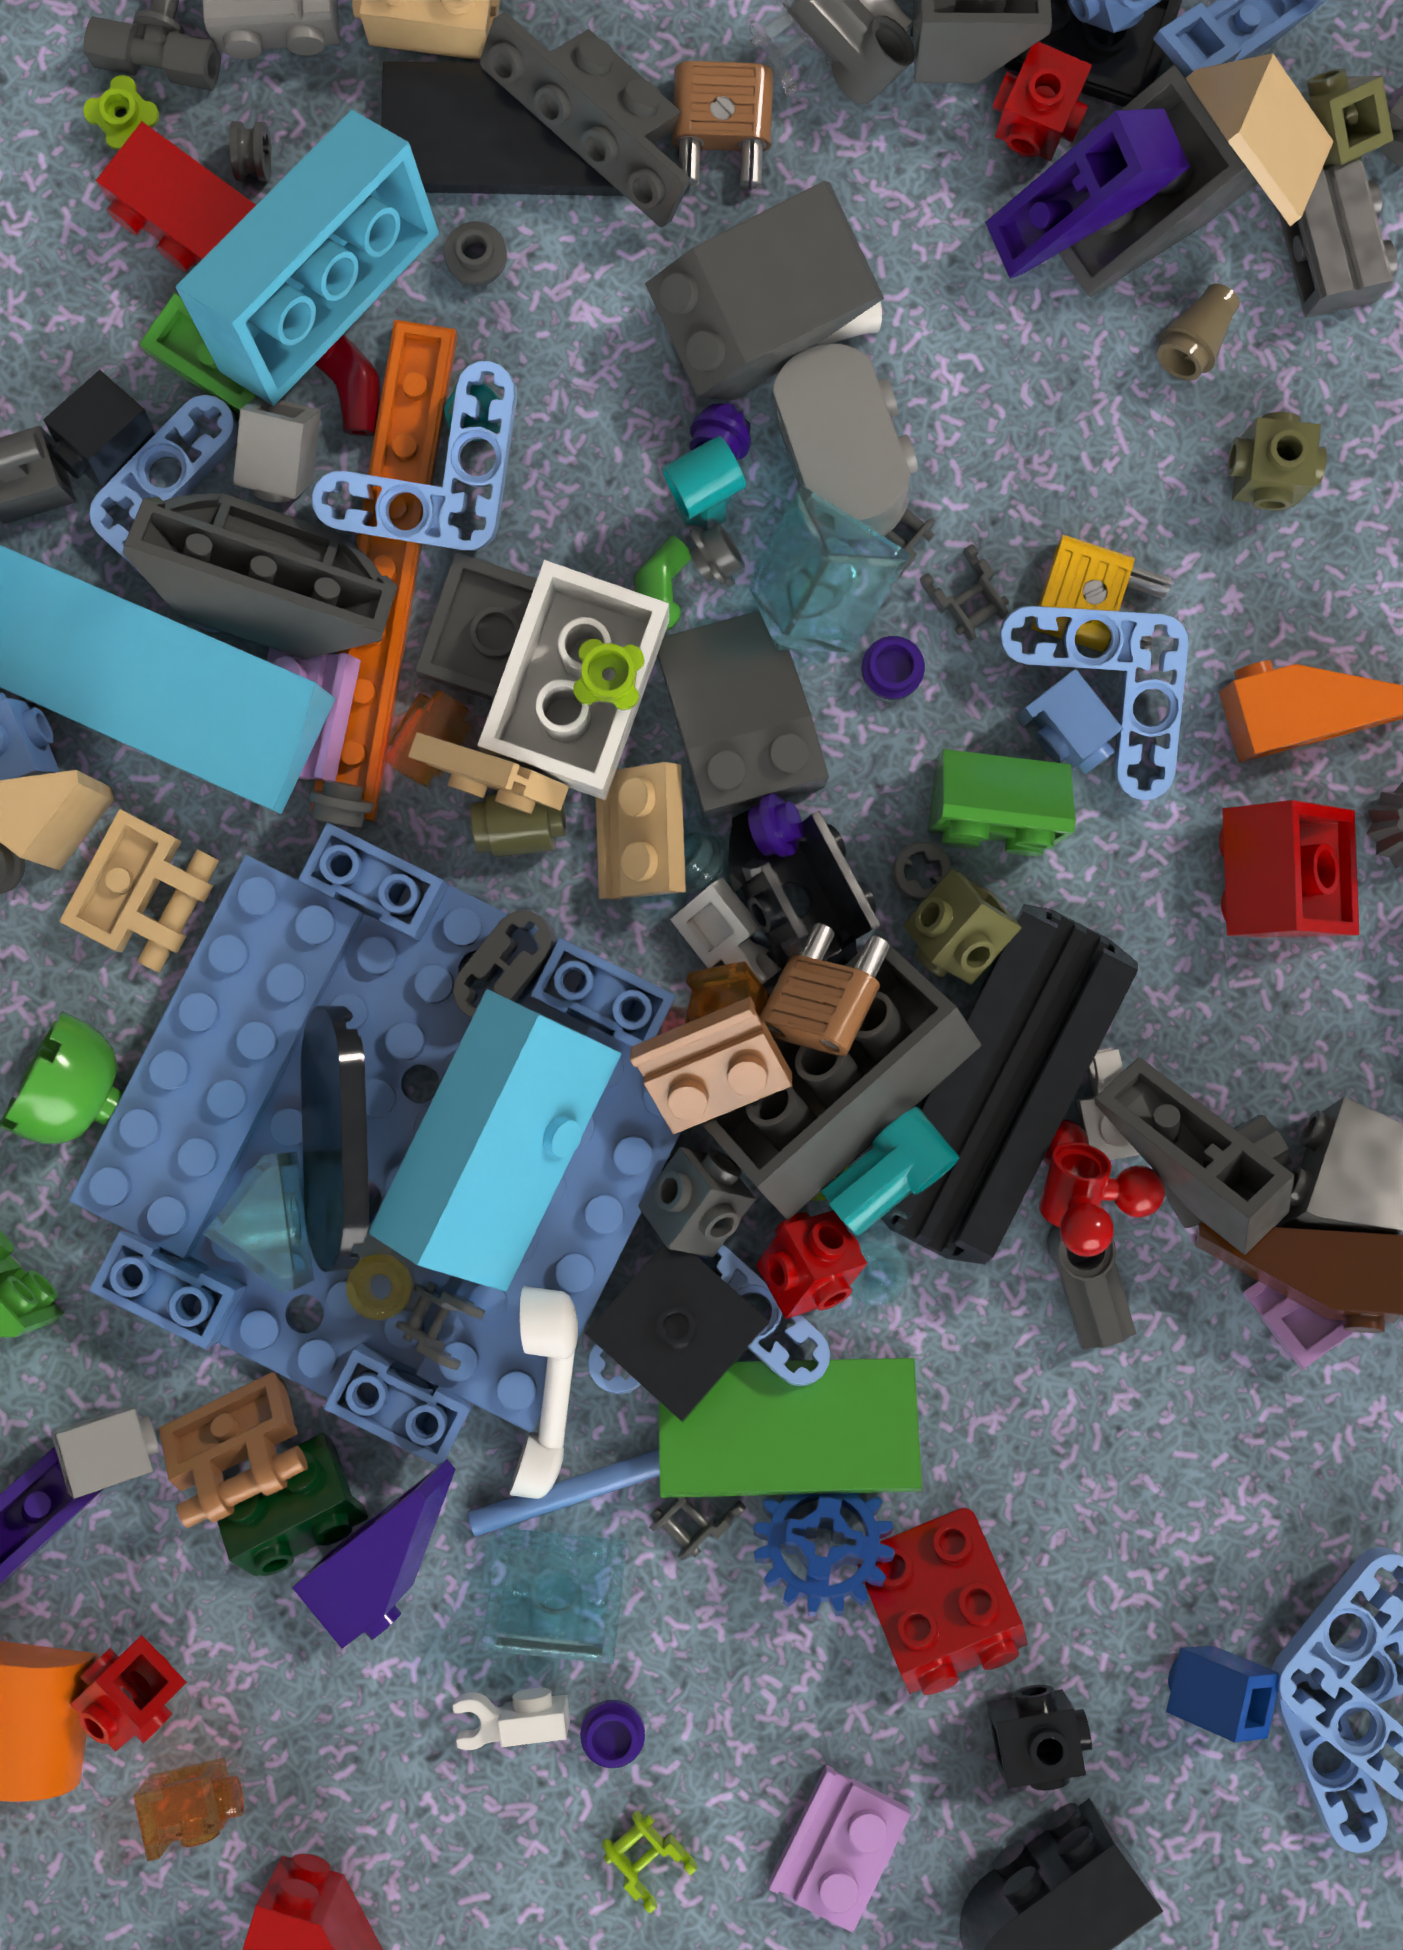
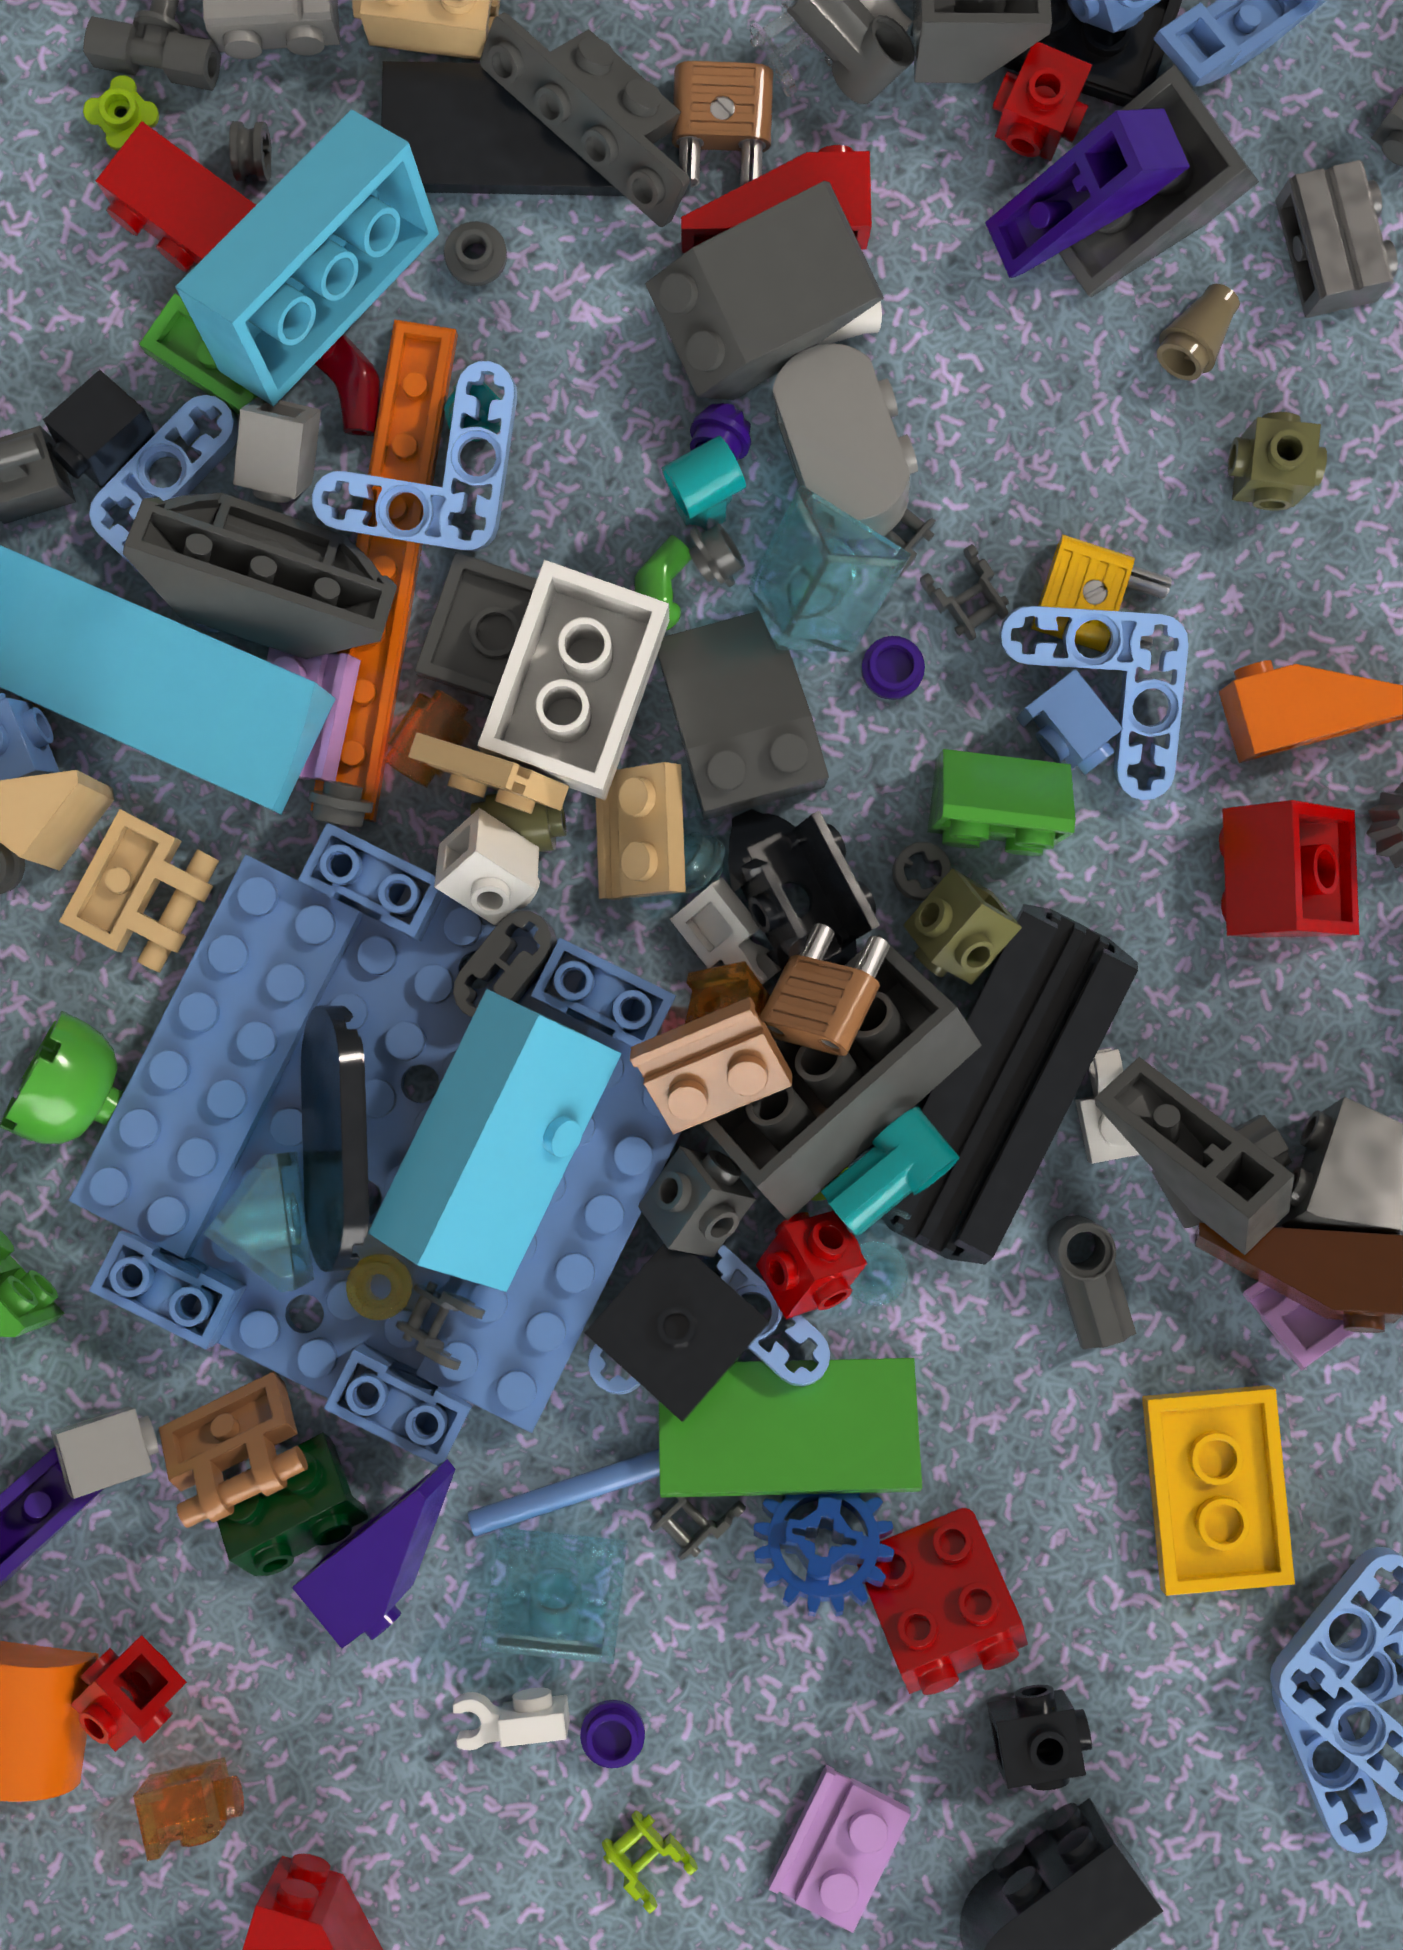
white piece [509,1286,578,1499] -> none
lime plate [573,639,645,711] -> none
dark purple plate [748,793,803,857] -> none
red piece [1039,1120,1165,1257] -> none
blue brick [1166,1646,1279,1743] -> none
tan slope [1185,53,1334,226] -> none
olive brick [1301,68,1394,170] -> none
none -> white brick [434,808,540,926]
none -> red slope [681,145,872,253]
none -> yellow plate [1142,1385,1295,1596]

